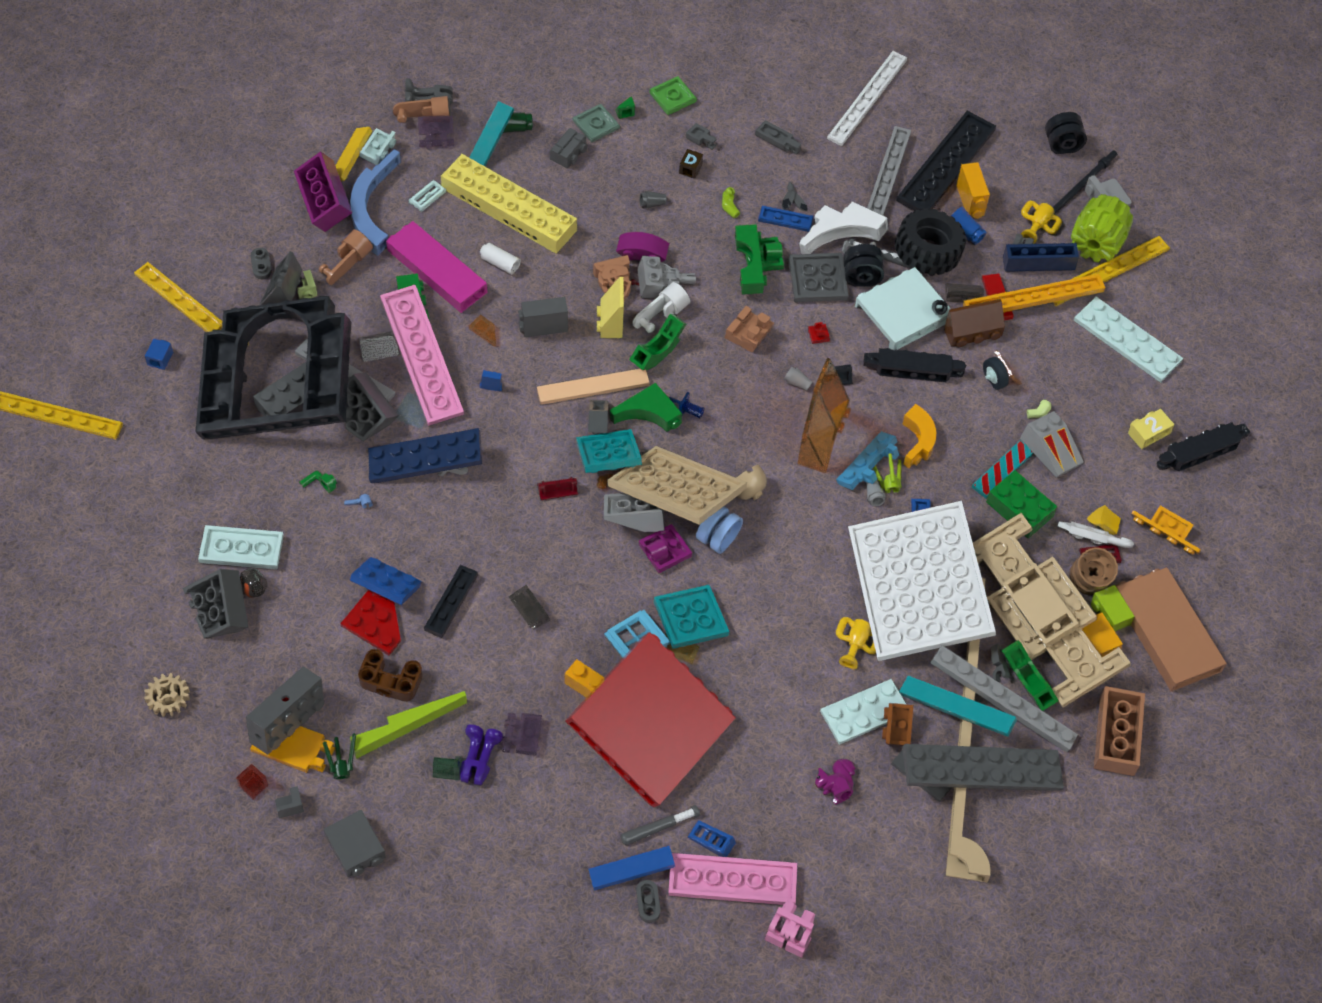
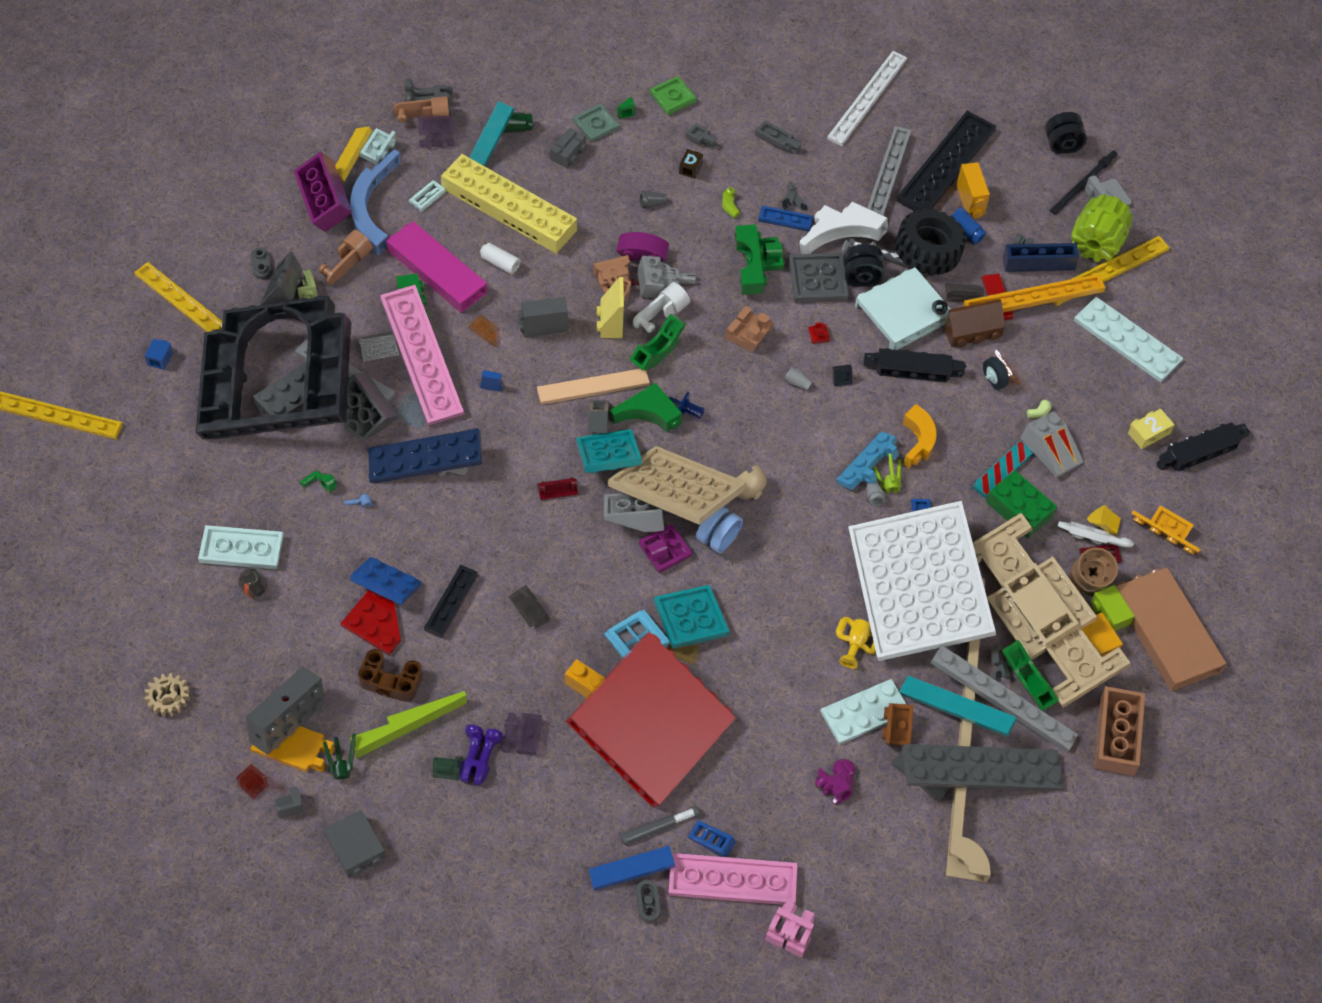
dark grey wedge [182,569,248,639] -> none
clear orange arm [596,473,615,489] -> none
clear orange windscreen [797,358,851,473] -> none
yellow piece [1021,200,1062,244] -> none

